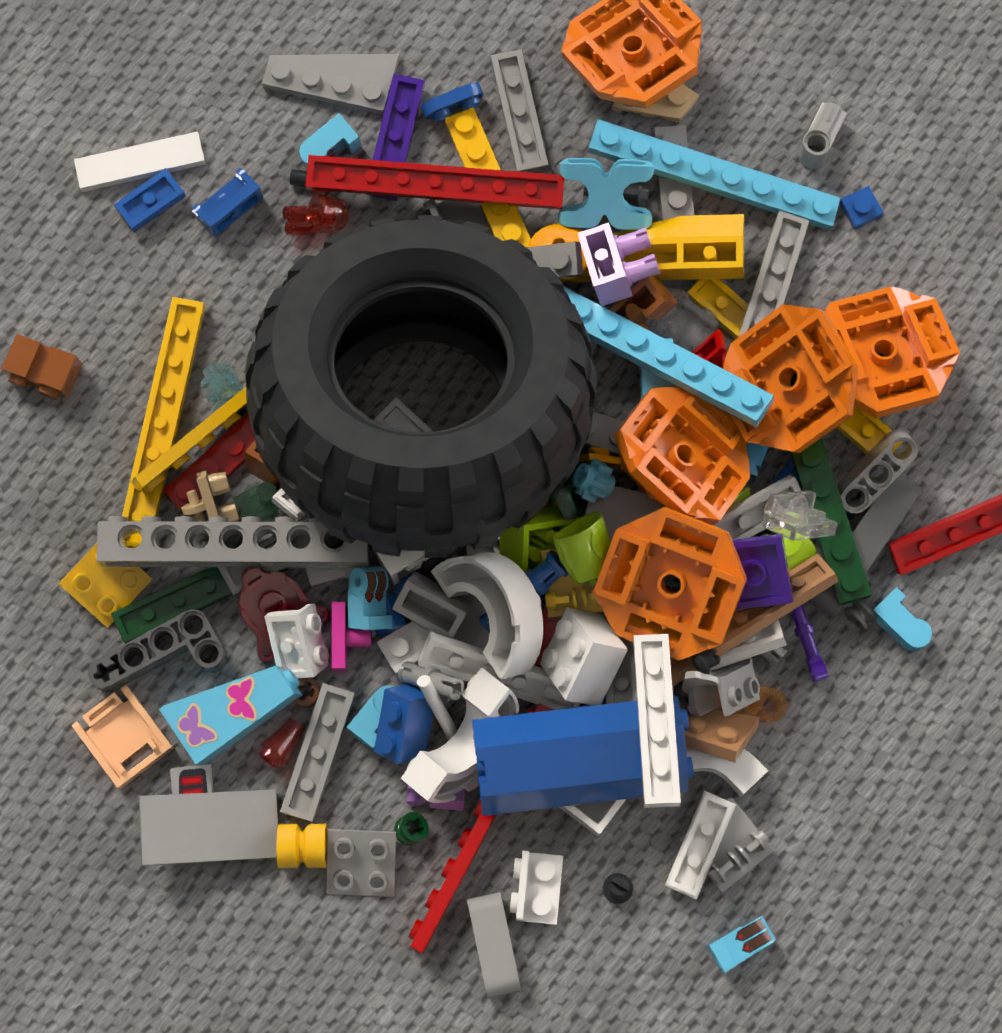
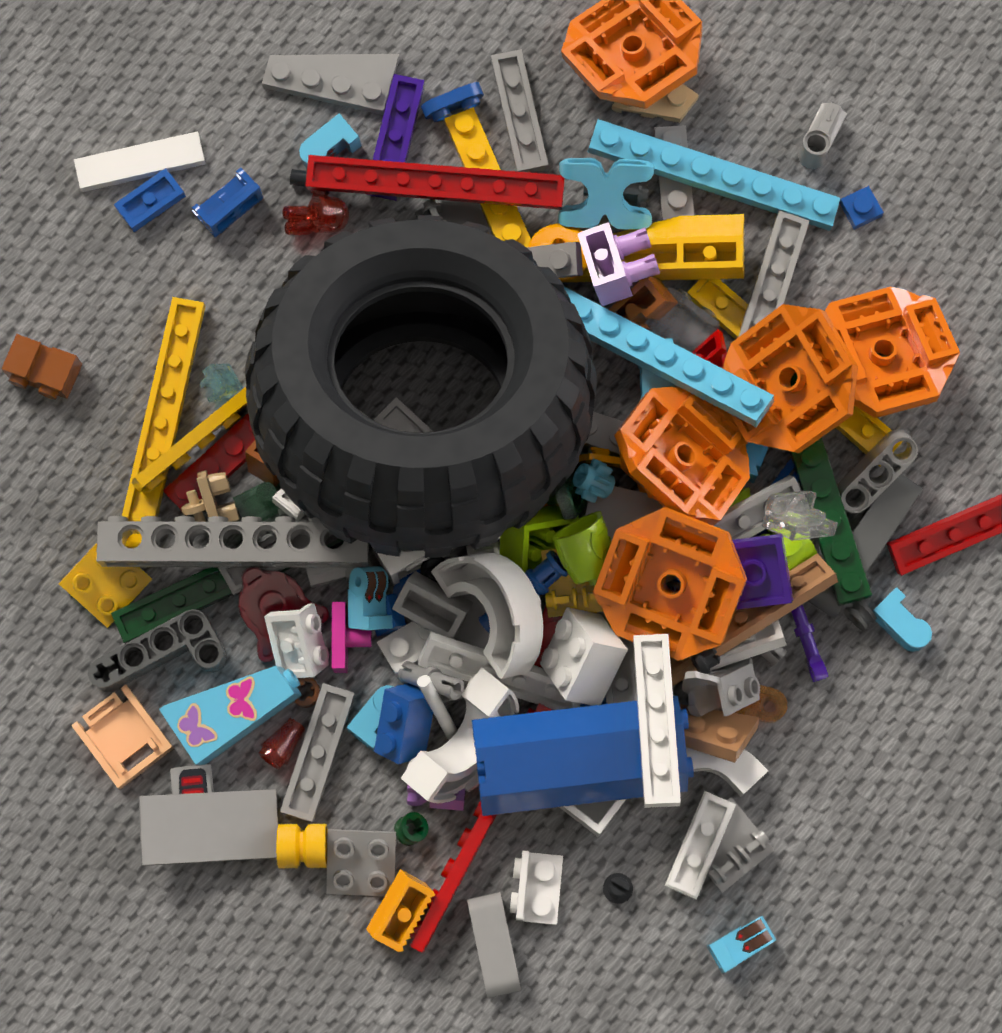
none -> light orange brick [366,869,435,952]

